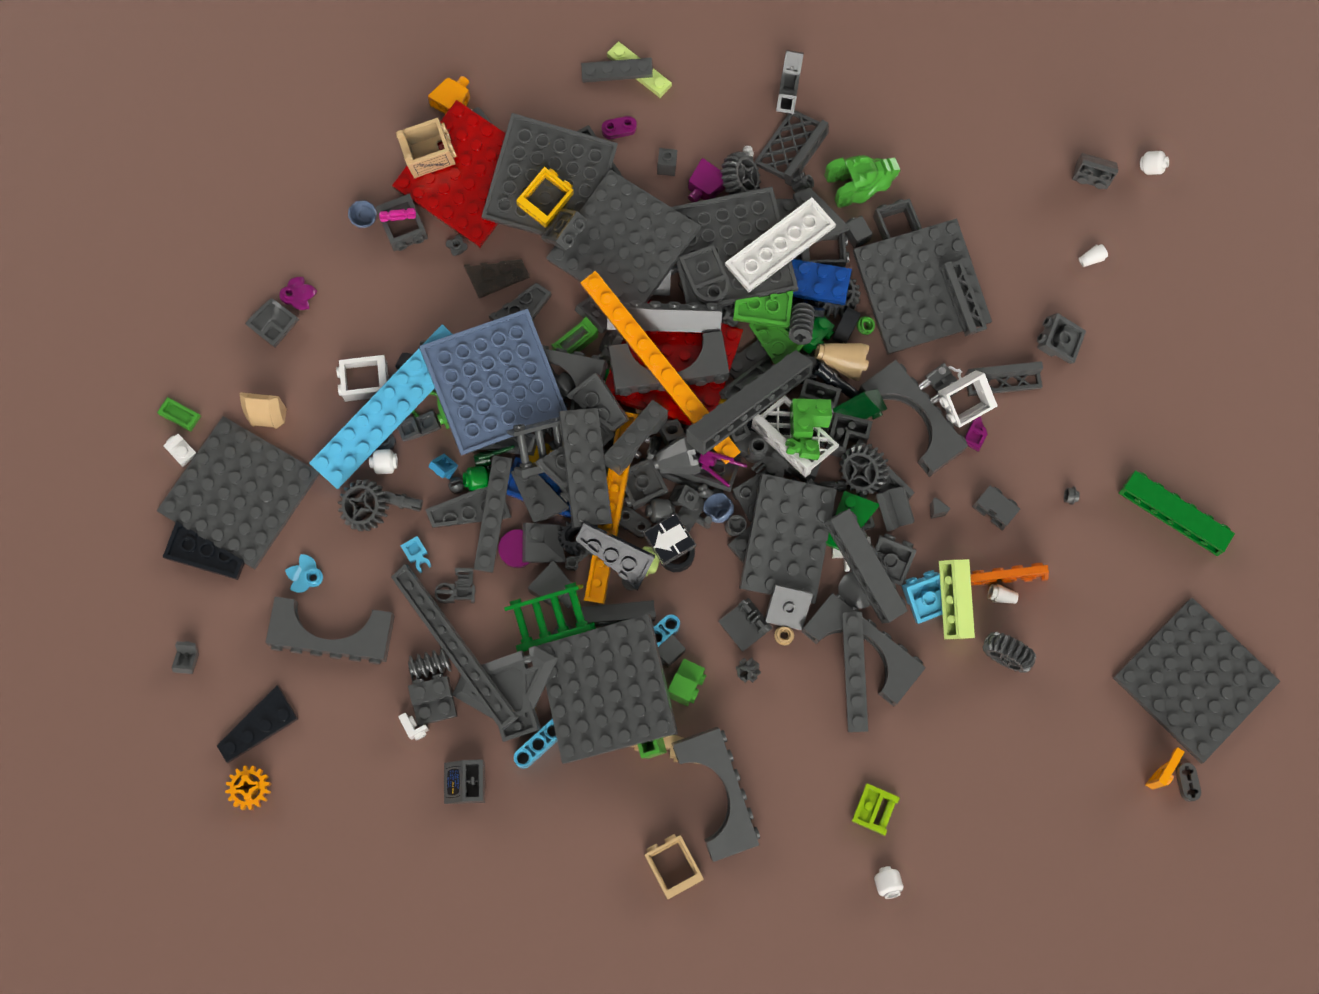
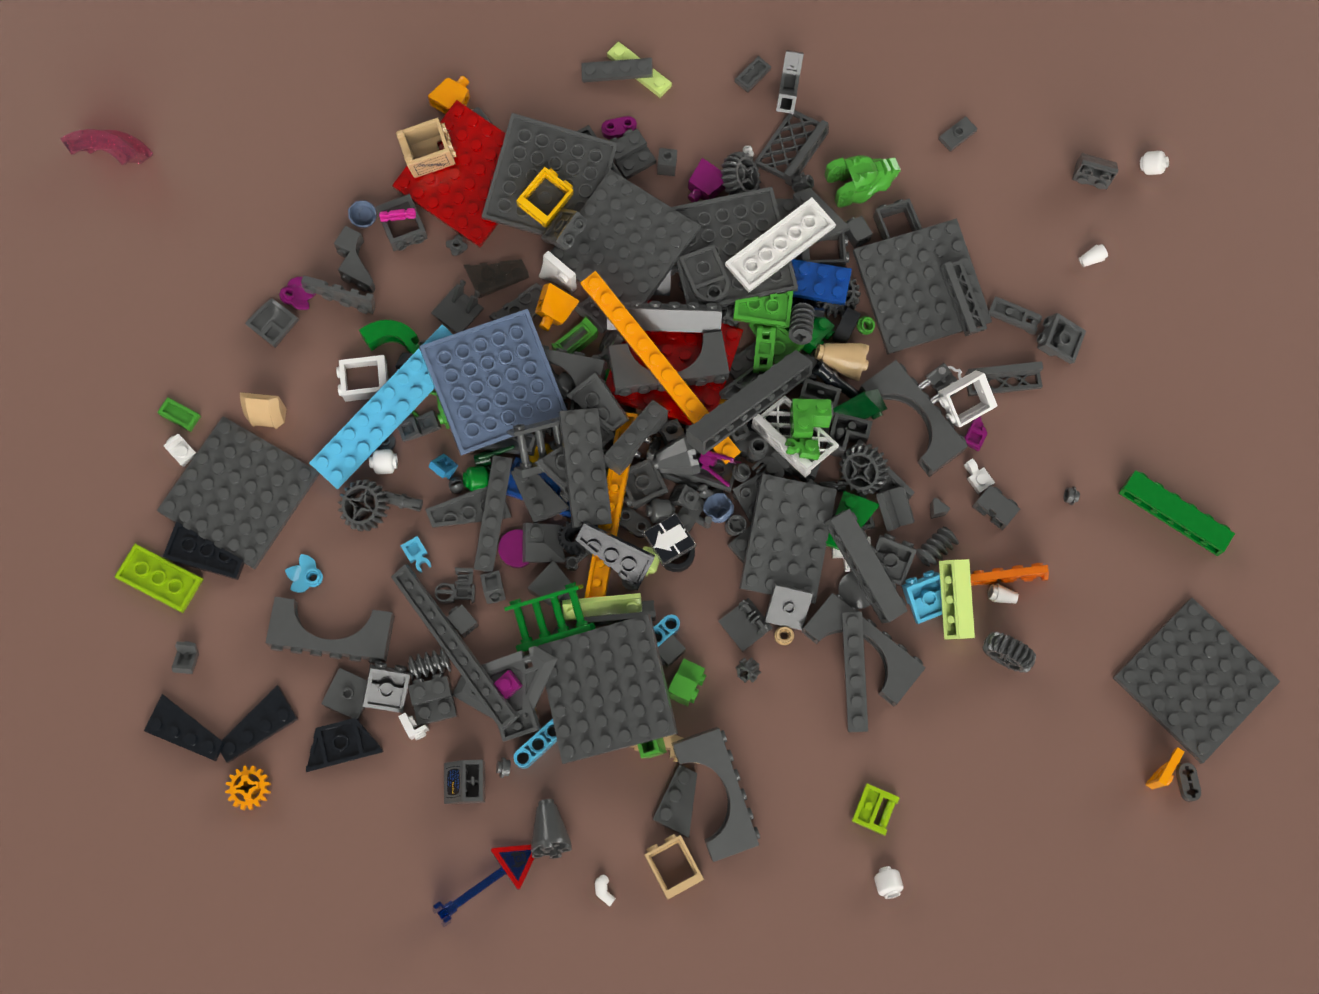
none -> clear pink fence [60,129,153,165]
none -> lime tile [114,544,204,613]
none -> black wing [144,694,225,761]
none -> dark grey wing [301,275,376,314]
none -> black wing [306,718,384,772]
none -> dark grey plate [321,668,367,720]
none -> dark grey arch [334,226,375,293]
none -> green arch [359,320,420,354]
none -> plate [363,662,410,713]
none -> dark grey plate [431,279,484,333]
none -> clear blue piece [432,844,534,927]
none -> dark grey brick [447,605,479,638]
none -> dark grey bracket [480,570,506,604]
none -> magenta plate [494,670,523,699]
none -> dark grey plate [496,757,511,778]
none -> dark grey cone [531,799,572,859]
none -> light orange torso [535,283,579,331]
none -> white plate [539,251,577,293]
none -> yellowish green plate [562,593,642,621]
none -> white arm [595,875,616,907]
none -> dark grey plate [610,129,656,179]
none -> dark grey wing [653,764,697,838]
none -> dark grey plate [732,463,751,482]
none -> dark grey plate [735,56,771,93]
none -> bright green plate [753,325,777,373]
none -> dark grey piece [916,526,959,567]
none -> dark grey plate [938,117,977,152]
none -> white plate [964,458,995,494]
none -> dark grey plate [989,296,1042,335]

